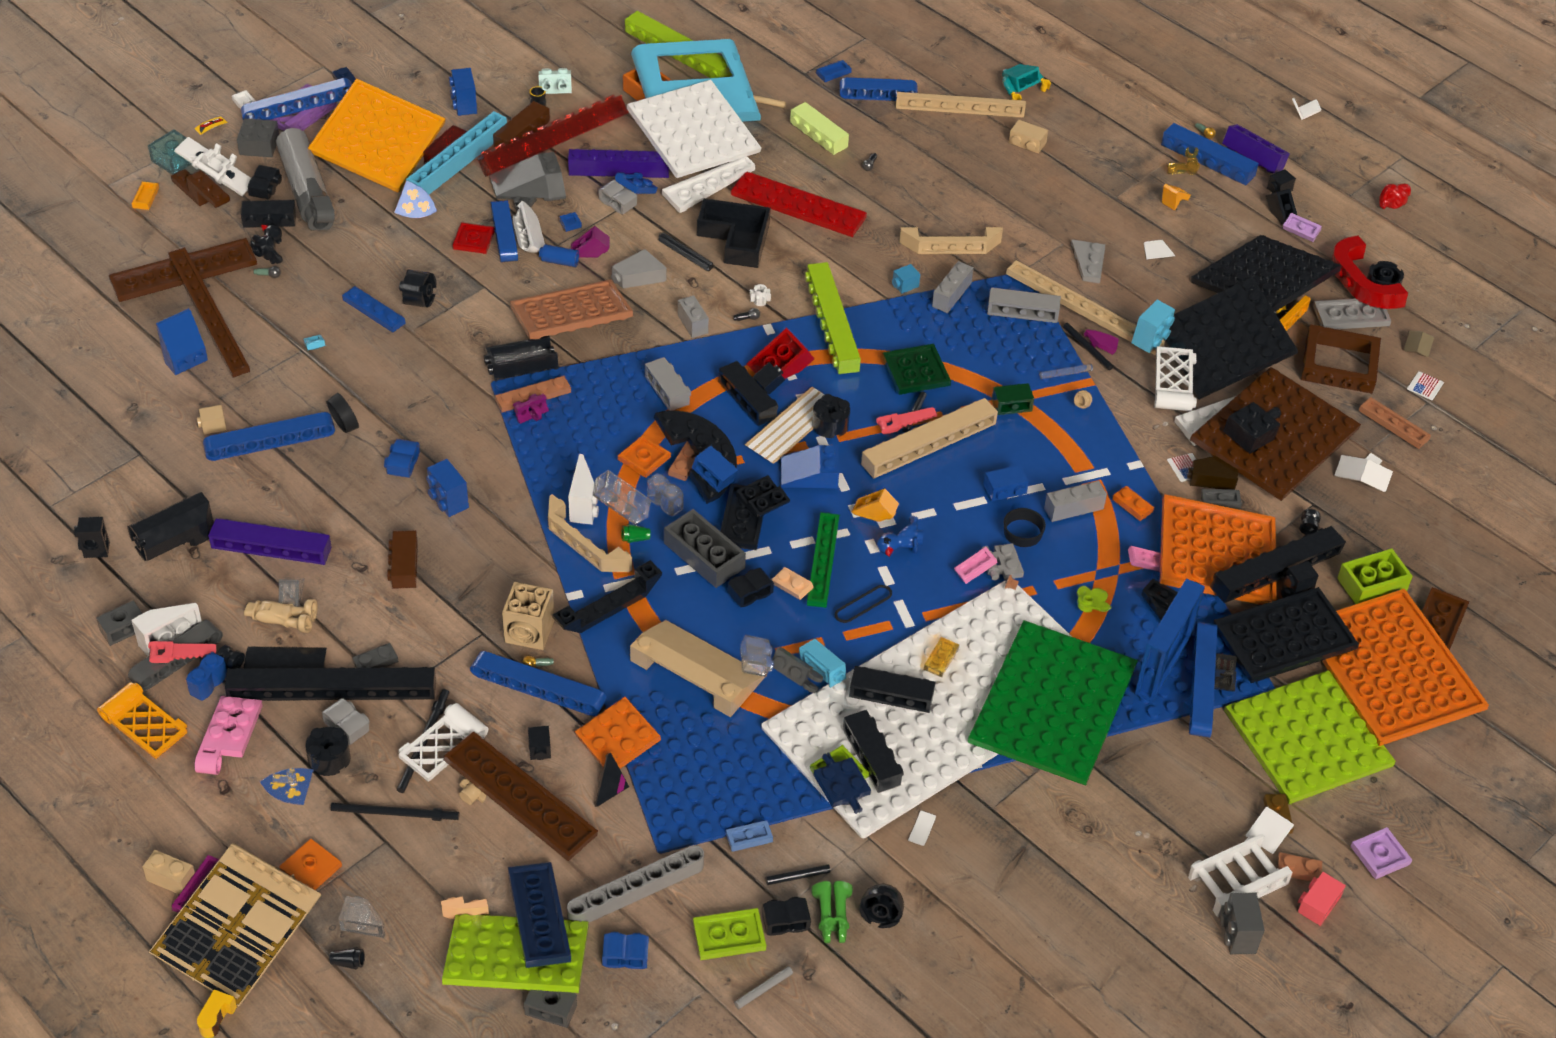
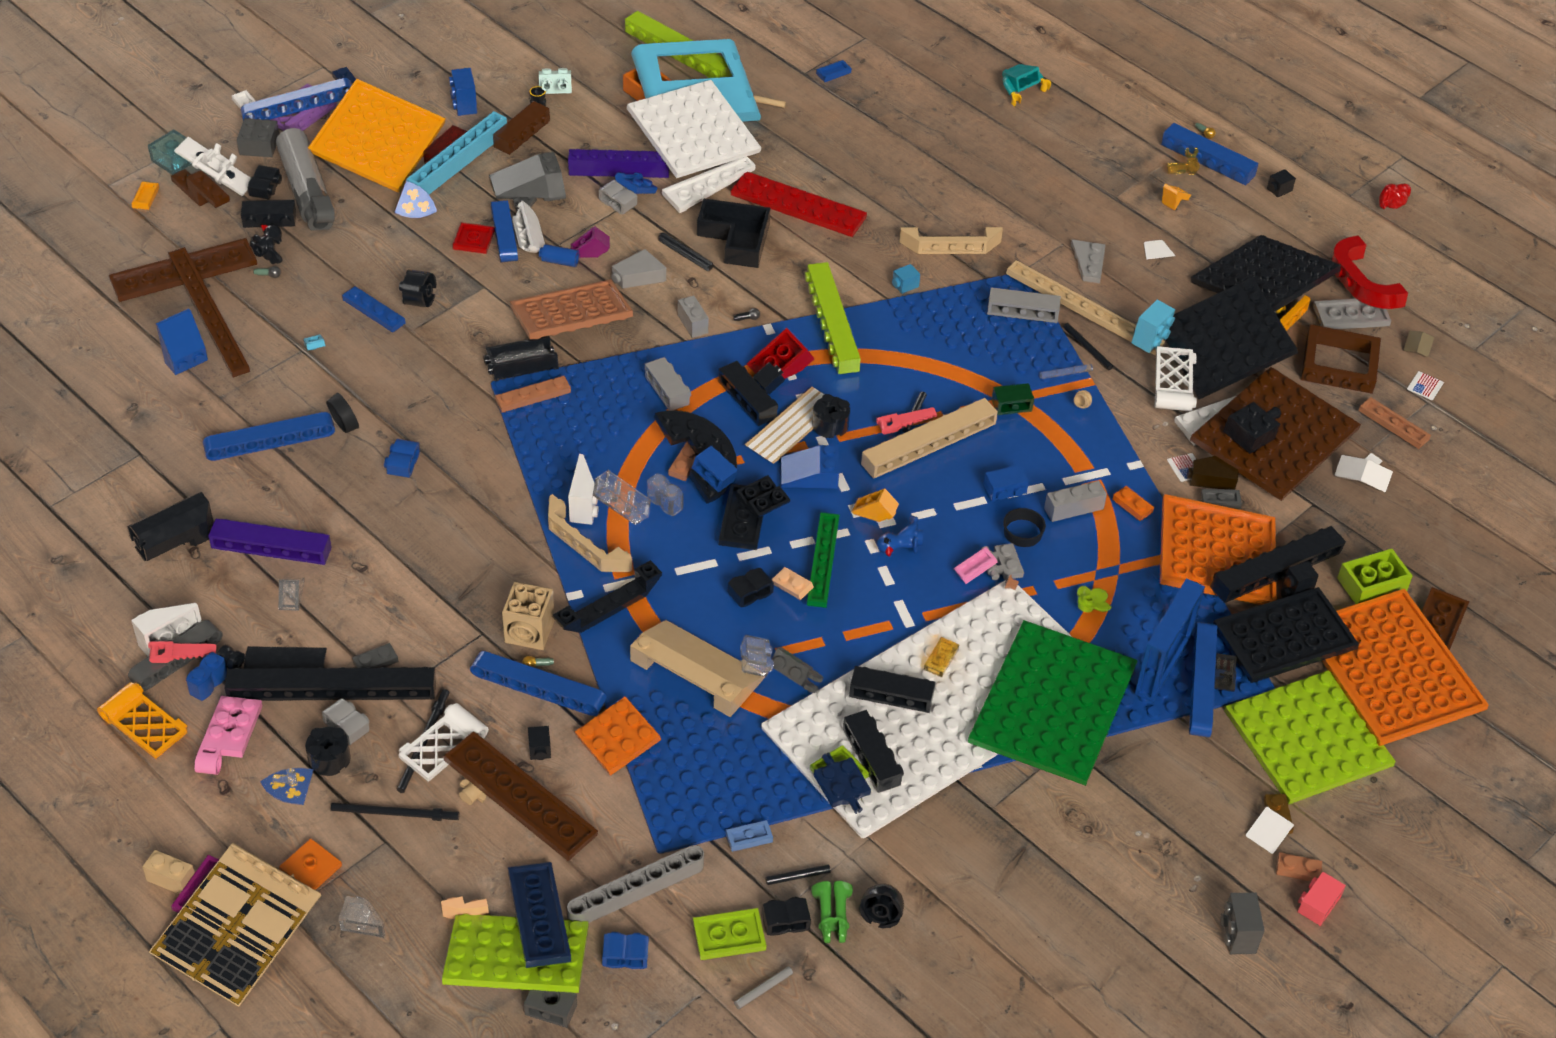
black brick [74,517,110,558] -> none
dark grey brick [96,600,142,646] -> none
yellow sticker [194,117,228,135] -> none
tan brick [197,405,227,435] -> none
yellow leg [197,990,237,1038] -> none
tan piece [244,599,318,633] -> none
black cone [329,947,365,970] -> none
reddish brown brick [387,530,418,589] -> none
blue brick [426,459,469,517] -> none
clear red brick [477,94,629,177] -> none
magenta hips [513,394,549,424] -> none
blue plate [560,212,582,232] -> none
black tile [594,753,629,807] -> none
orange plate [618,435,671,478] -> none
green cone [621,524,651,543] -> none
dark grey brick [664,509,746,588] -> none
white gear [750,284,771,306] -> none
yellowish green brick [790,102,849,155] -> none
medium azure window [799,639,846,688] -> none
black piece [835,585,892,623] -> none
blue beam [840,77,918,101] -> none
flat silver piece [862,153,877,171] -> none
dark green plate [882,344,951,395] -> none
tan plate [896,92,1026,118] -> none
white sticker [908,811,936,846] -> none
light grey brick [932,261,974,313] -> none
tan brick [1009,120,1048,154] -> none
magenta slope [1084,329,1119,355] -> none
bright pink plate [1128,546,1161,572] -> none
black wing [1141,579,1178,620] -> none
white fence [1188,834,1293,917] -> none
dark purple brick [1222,124,1290,174] -> none
black slope [1265,189,1297,225] -> none
lavender plate [1283,213,1322,242] -> none
white bracket [1292,98,1321,120] -> none
black wheel [1299,509,1321,535] -> none
lavender plate [1350,827,1412,880] -> none
black brick [1367,261,1404,285] -> none

